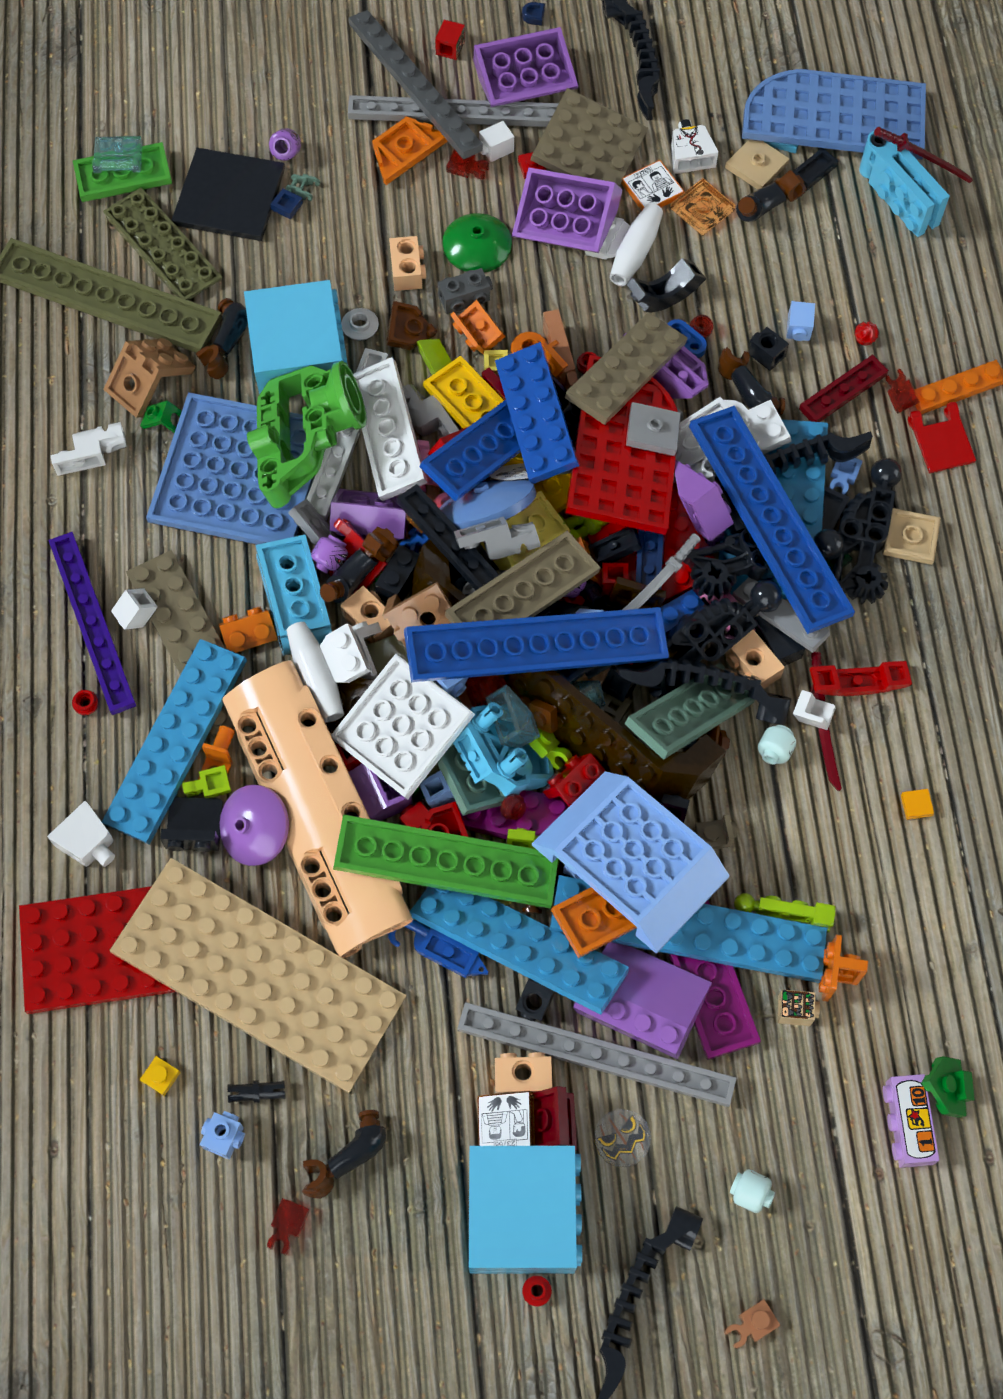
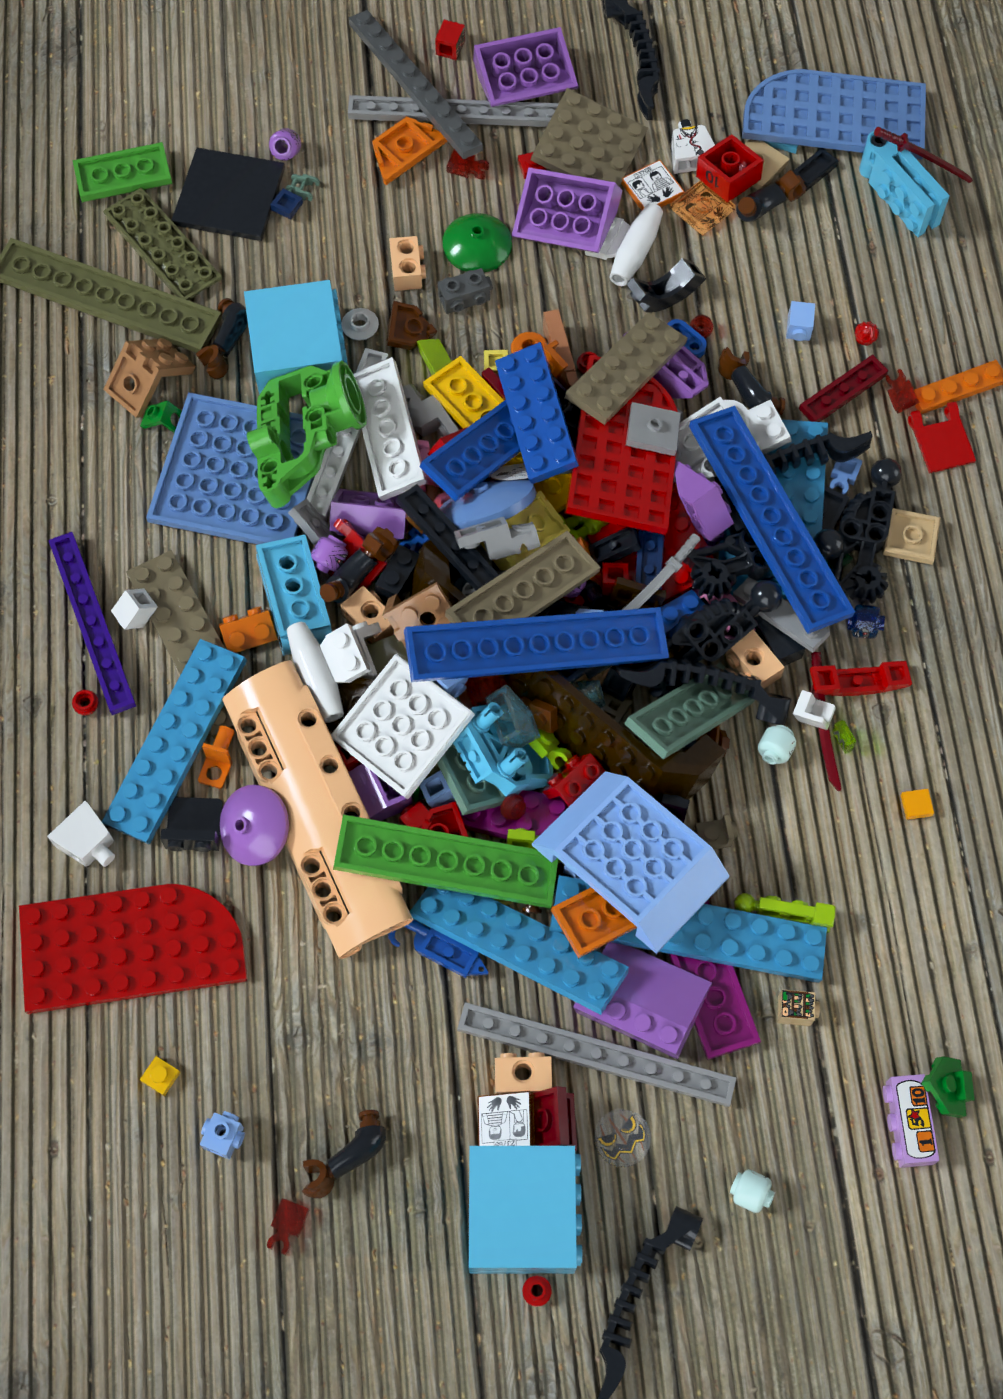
white plate [51,422,127,476] -> none
clear light blue plate [92,136,143,173] -> none
tan plate [110,858,406,1094] -> none
lime plate [182,765,232,798] -> none
black pin [227,1080,285,1103] -> none
orange bracket [450,300,506,355] -> none
white brick [479,121,514,162] -> none
black brick [516,978,555,1022] -> none
dark blue tile [522,2,545,26] -> none
nougat plate [724,1299,781,1349] -> none
black brick [749,327,789,371] -> none
orange bracket [819,934,868,1002] -> none
none -> red brick [696,134,764,203]
none -> clear neon green tile [832,720,856,754]
none -> clear blue head [847,604,885,639]

